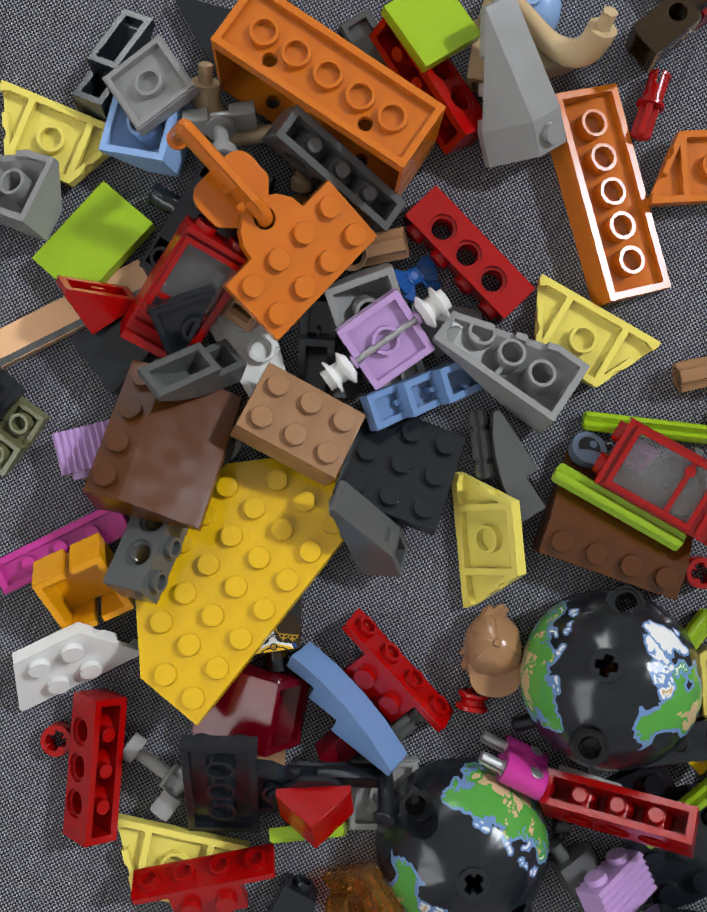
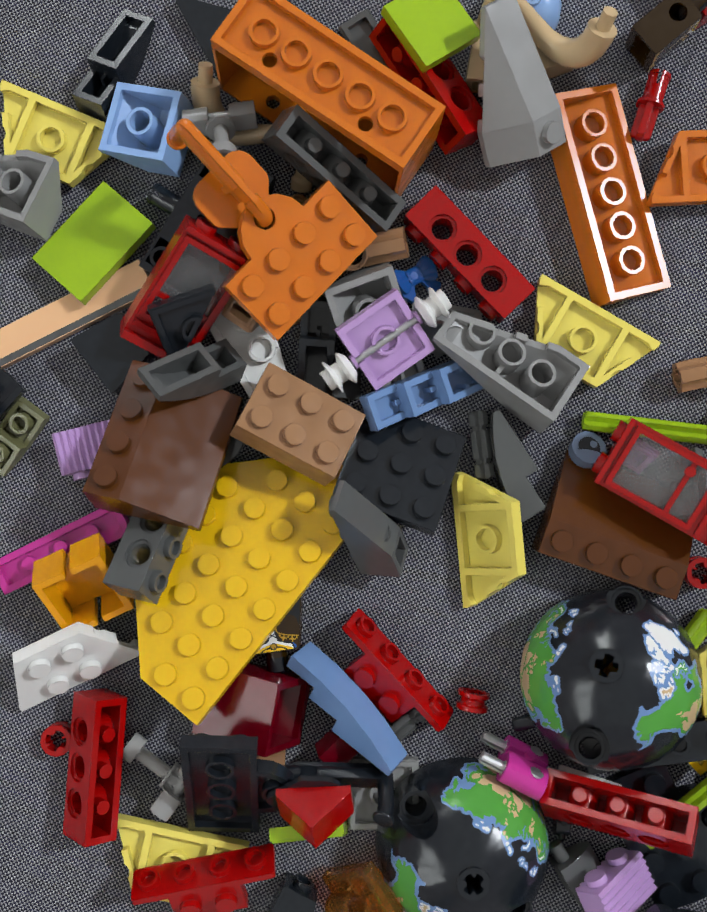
red slope [56,275,135,335] -> none
light grey tile [102,34,201,137] -> none
medium nougat hair [460,604,522,698] -> none
lime axle [551,463,686,551] -> none

